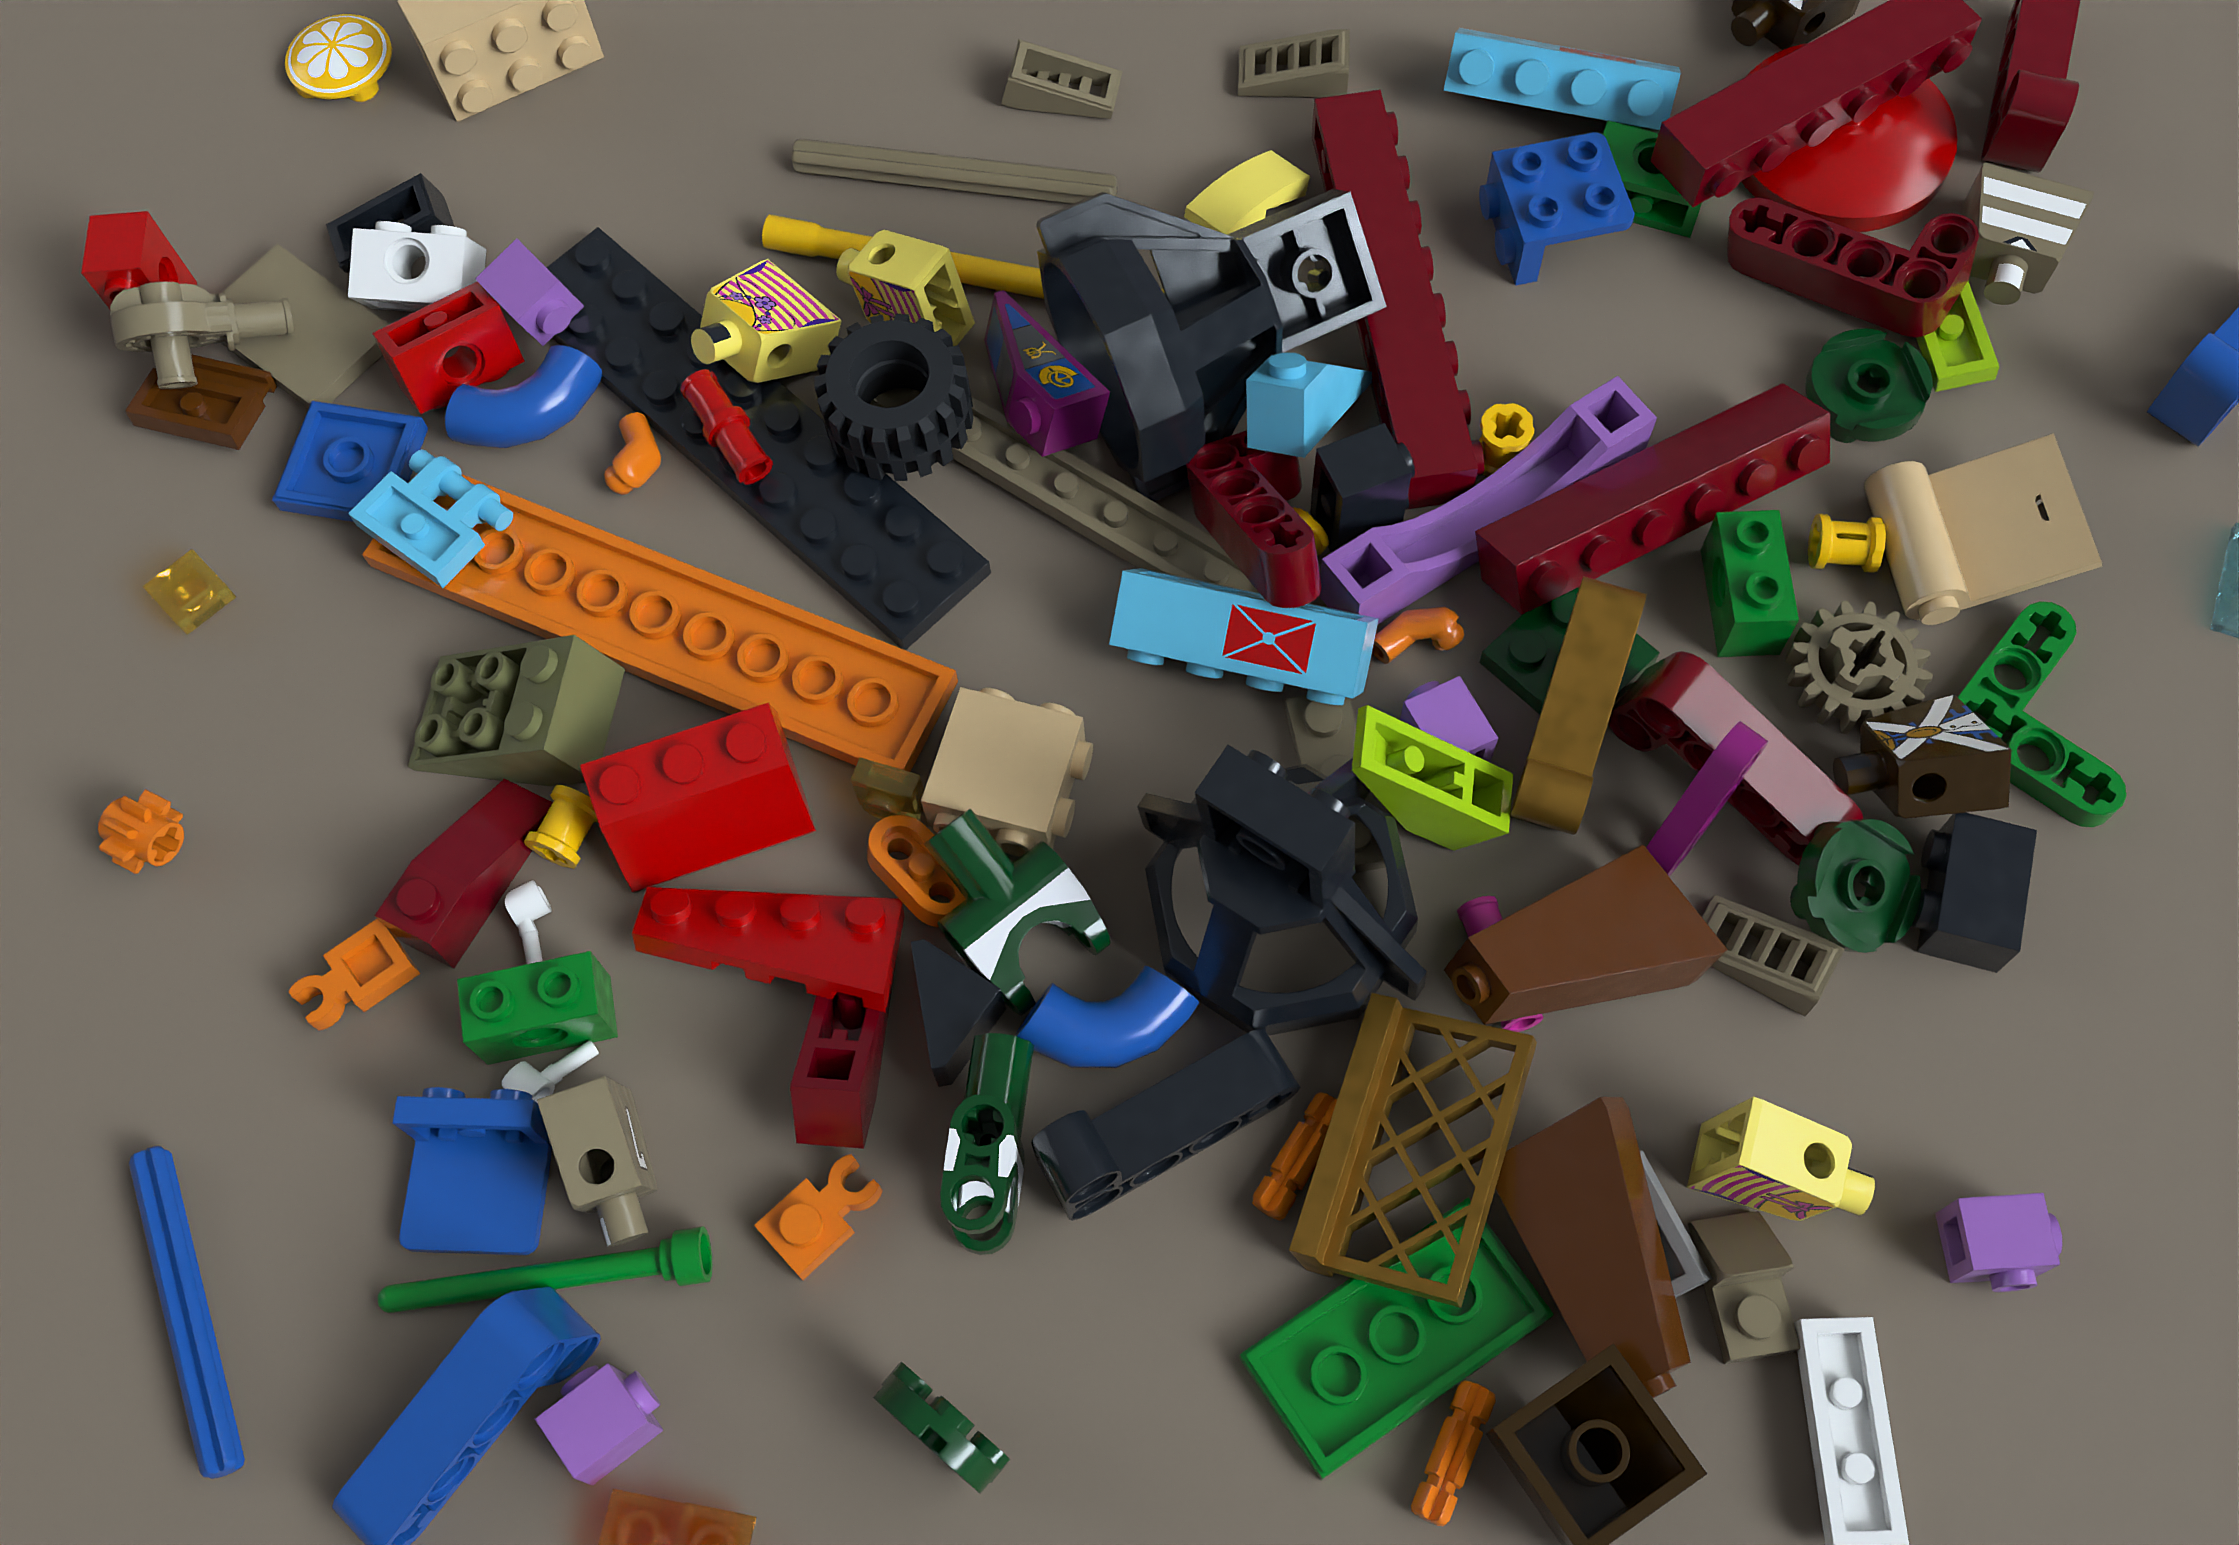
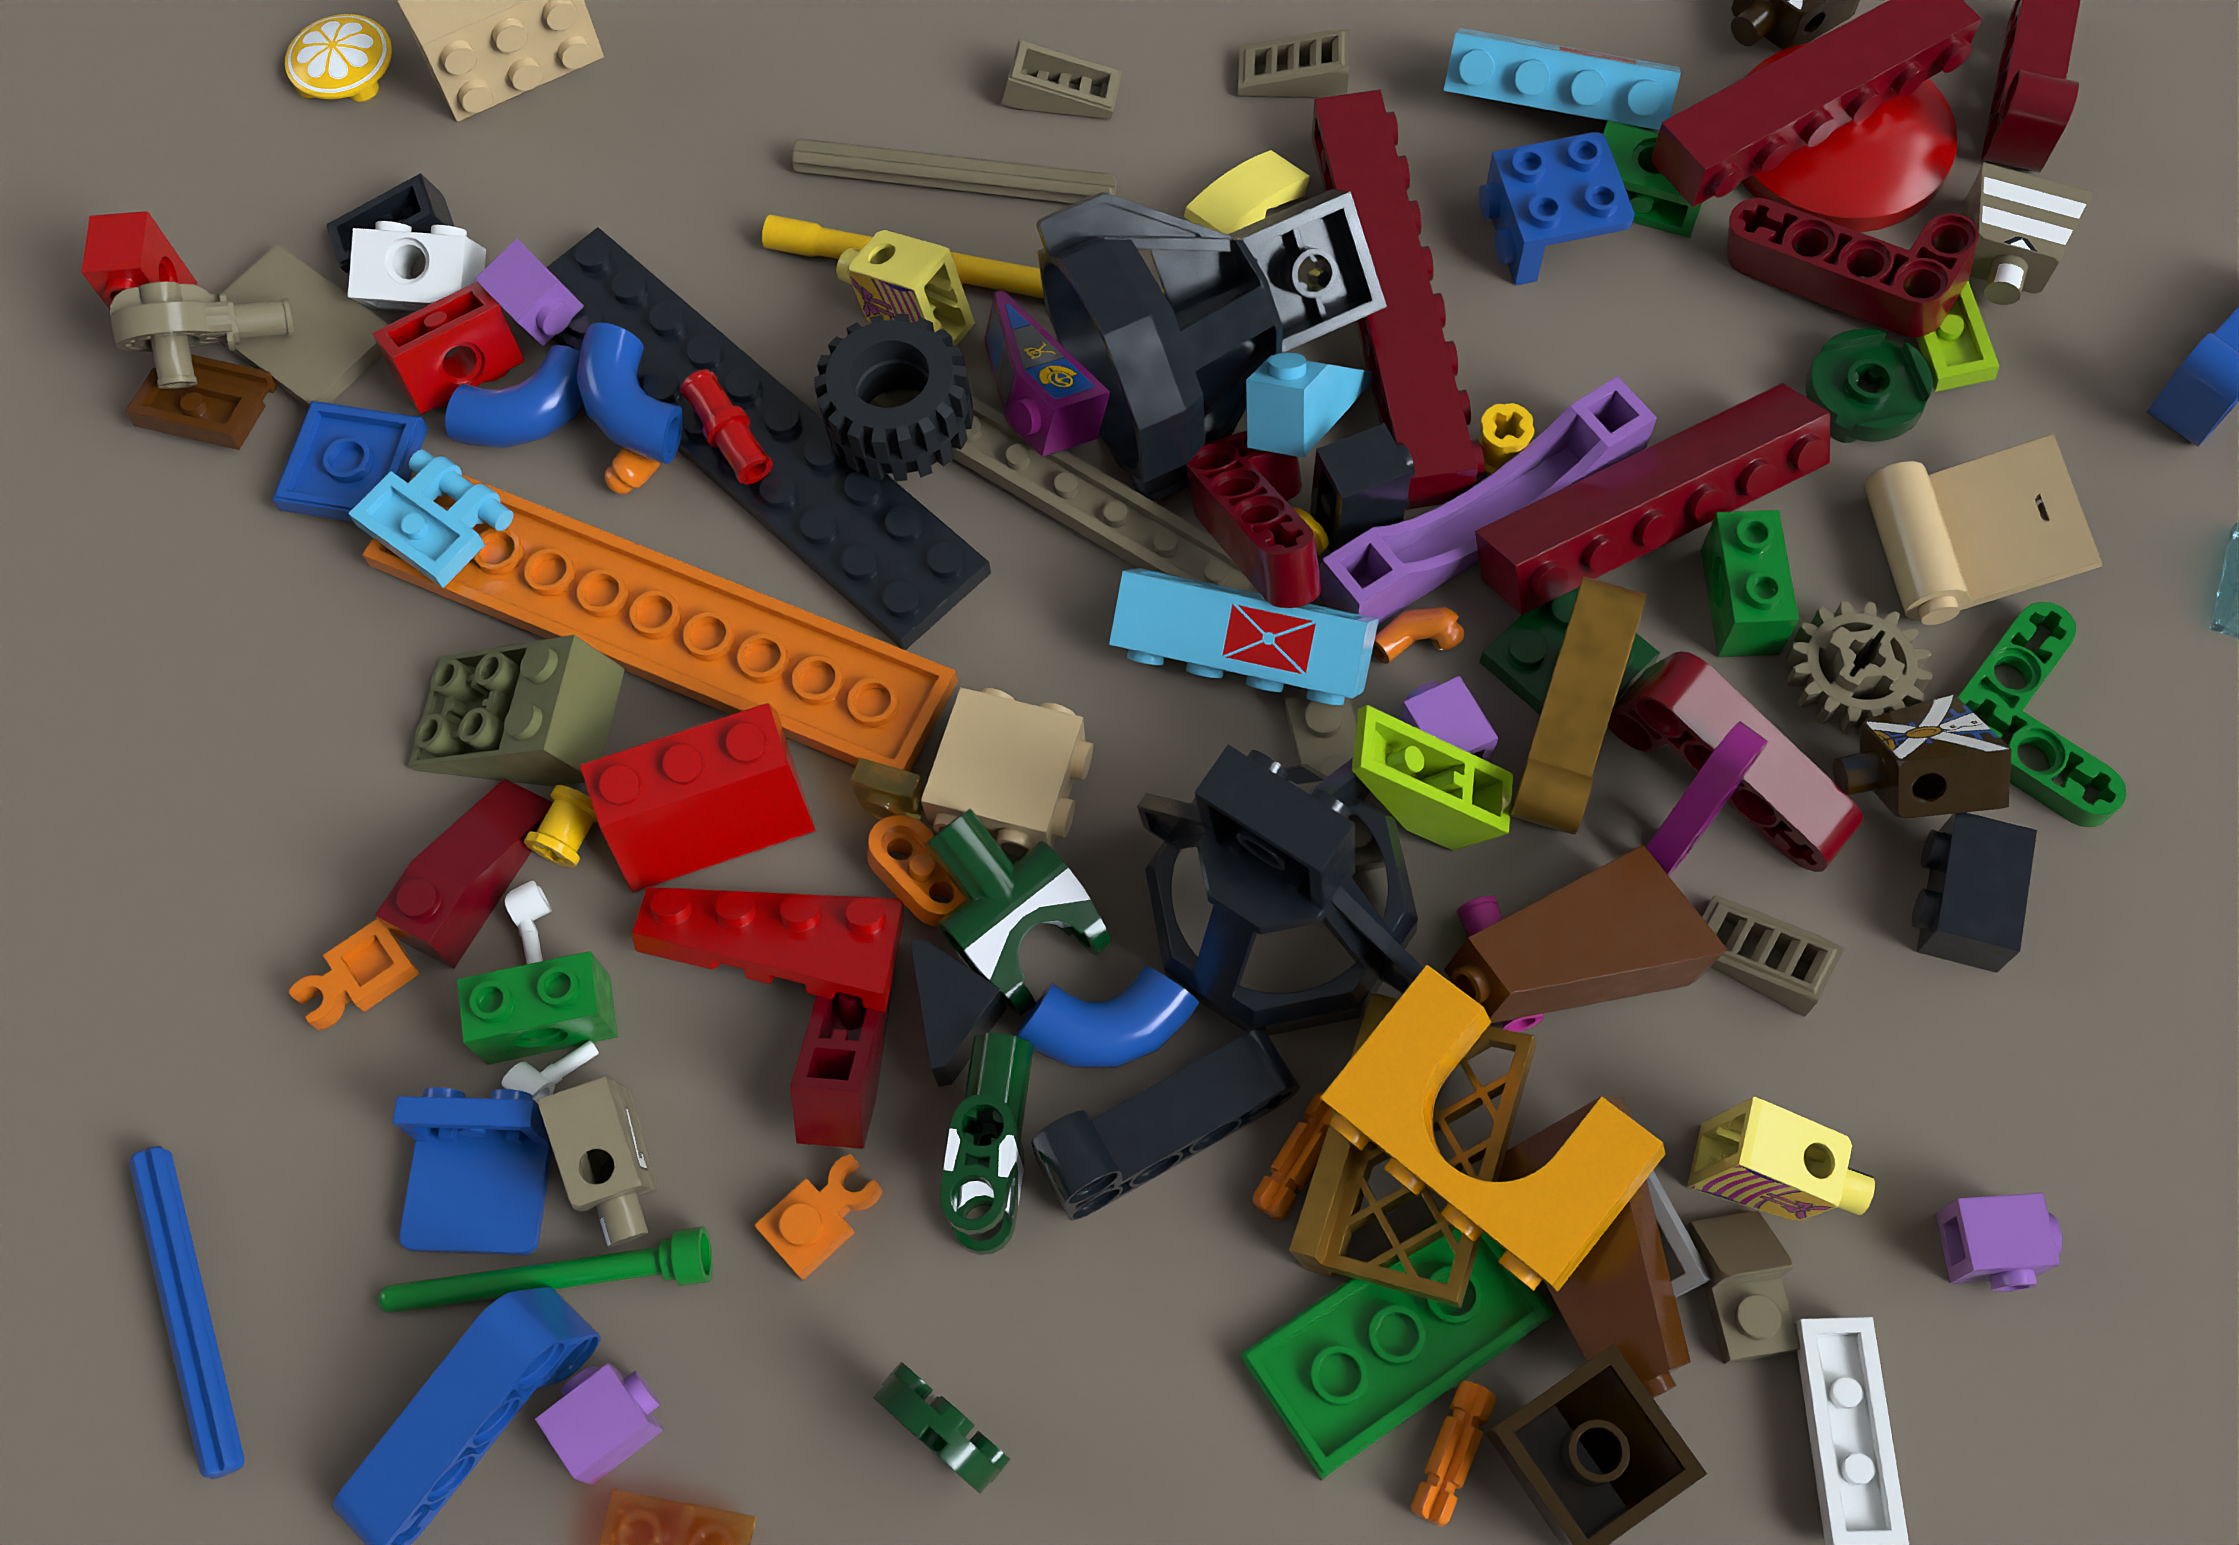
orange gear [98,789,184,874] -> none
clear yellow plate [142,549,236,635] -> none
light yellow torso [691,259,842,383] -> none
dark green plate [1790,819,1921,953] -> none
yellow bush [1808,514,1886,573] -> none
none -> blue cylinder [577,322,683,464]
none -> light orange arch [1320,965,1665,1292]

